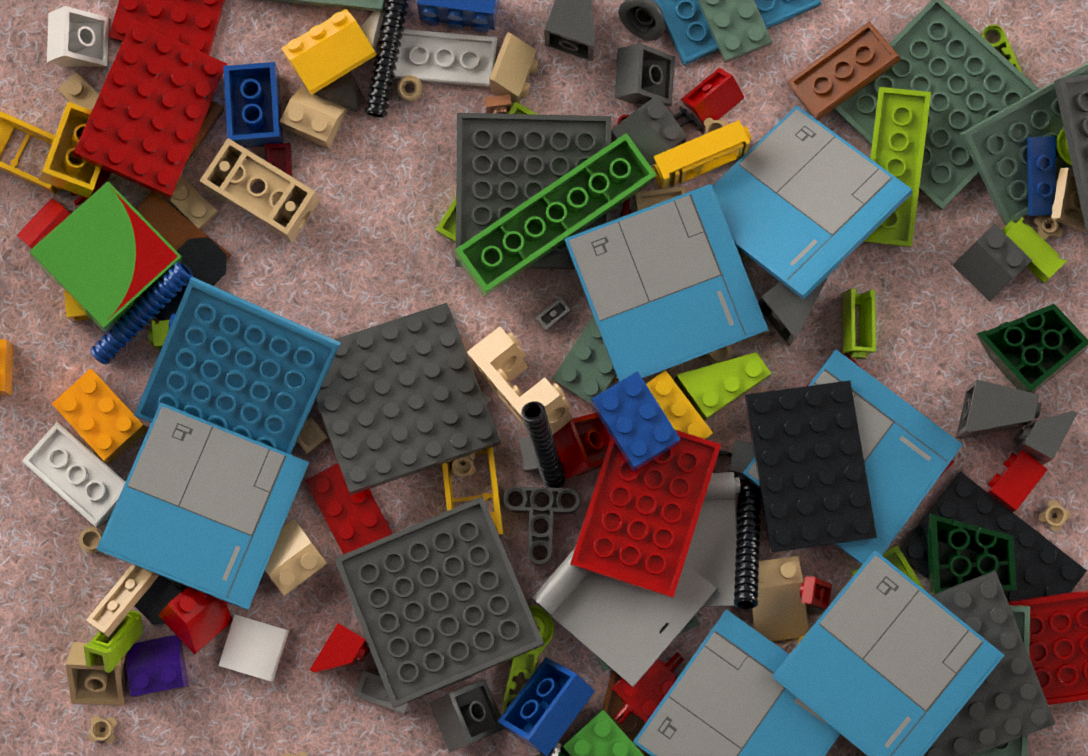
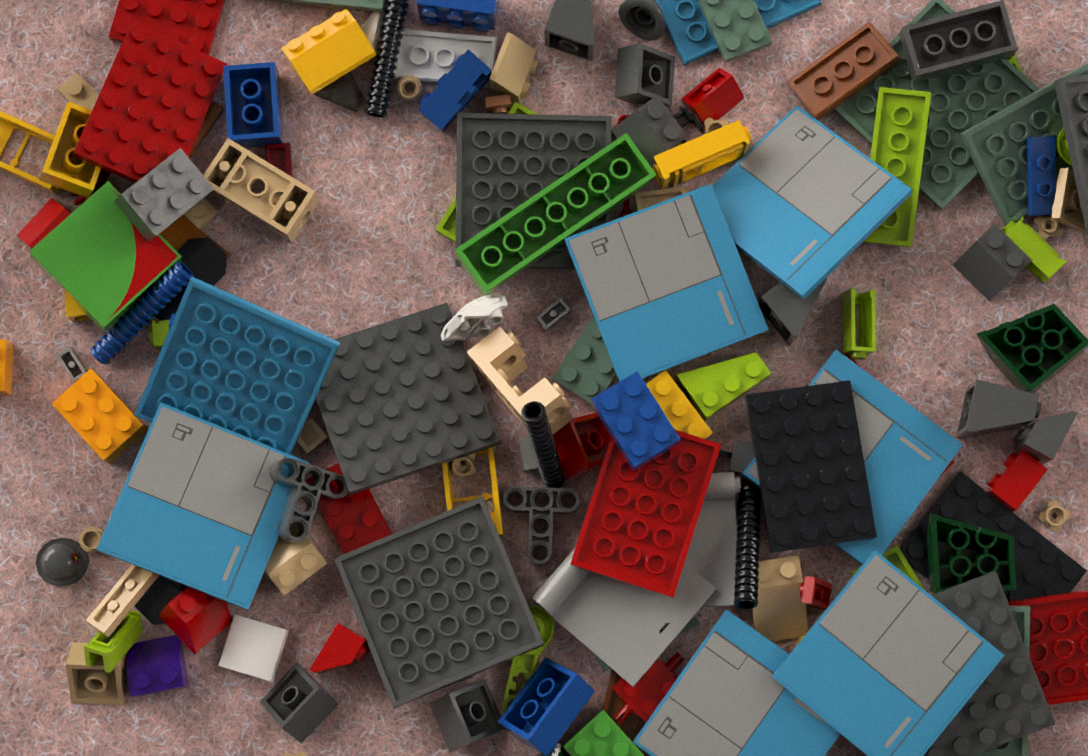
white tile [22,422,126,529] -> none
white slope [47,6,109,67] -> none
tan plate [88,716,117,744] -> none
tan slope [279,84,350,149] -> none
light grey plate [354,670,409,714] -> none
tan plate [706,345,732,364] -> none
none -> dark grey hat [35,538,89,586]
none -> light grey piece [56,347,87,383]
none -> flat silver brick [114,148,214,242]
none -> dark grey slope [260,663,338,743]
none -> dark grey beam [269,458,348,543]
none -> blue wedge [418,49,492,132]
none -> white slope [441,293,508,341]
none -> flat silver brick [899,0,1018,83]

